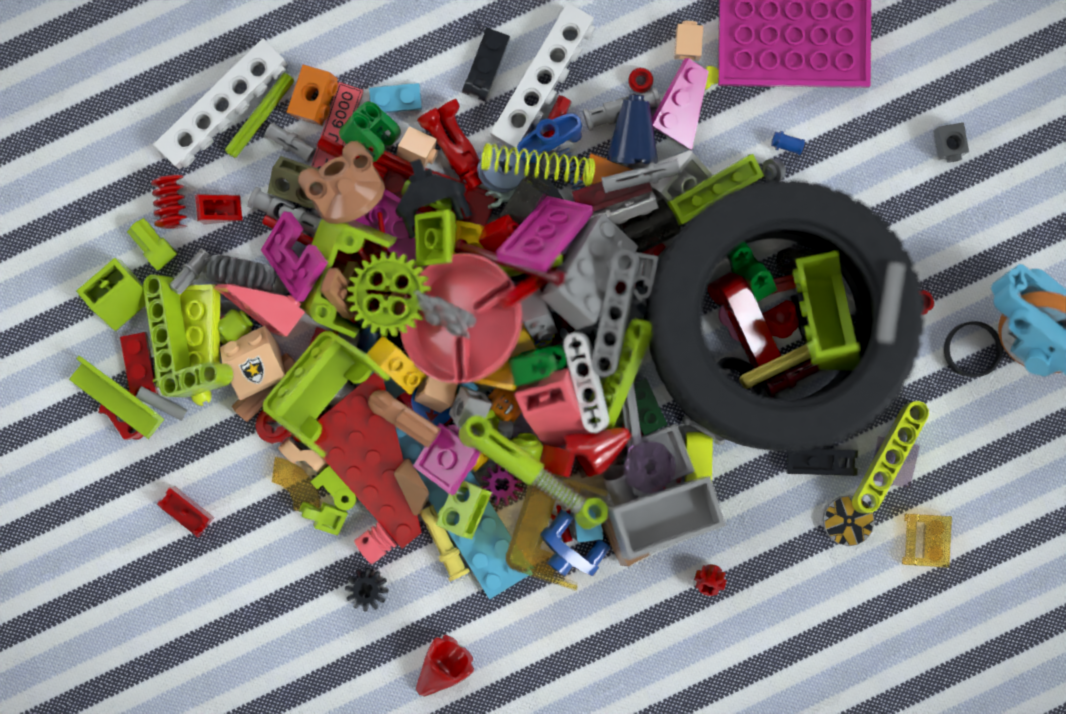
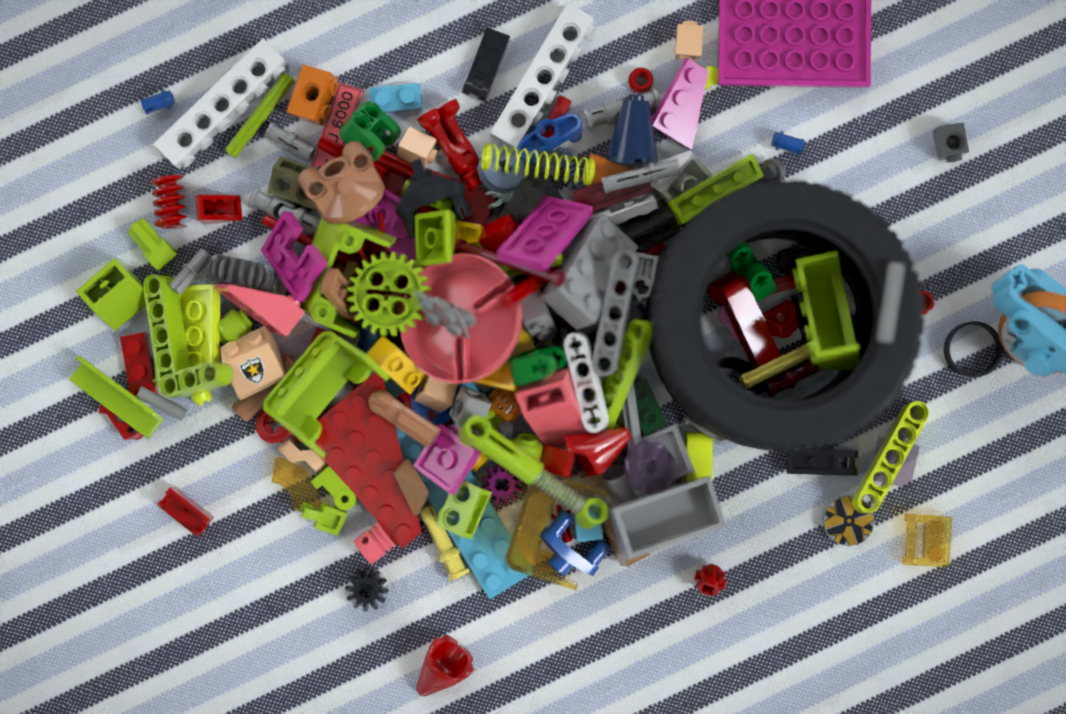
none -> blue pin [141,89,175,115]

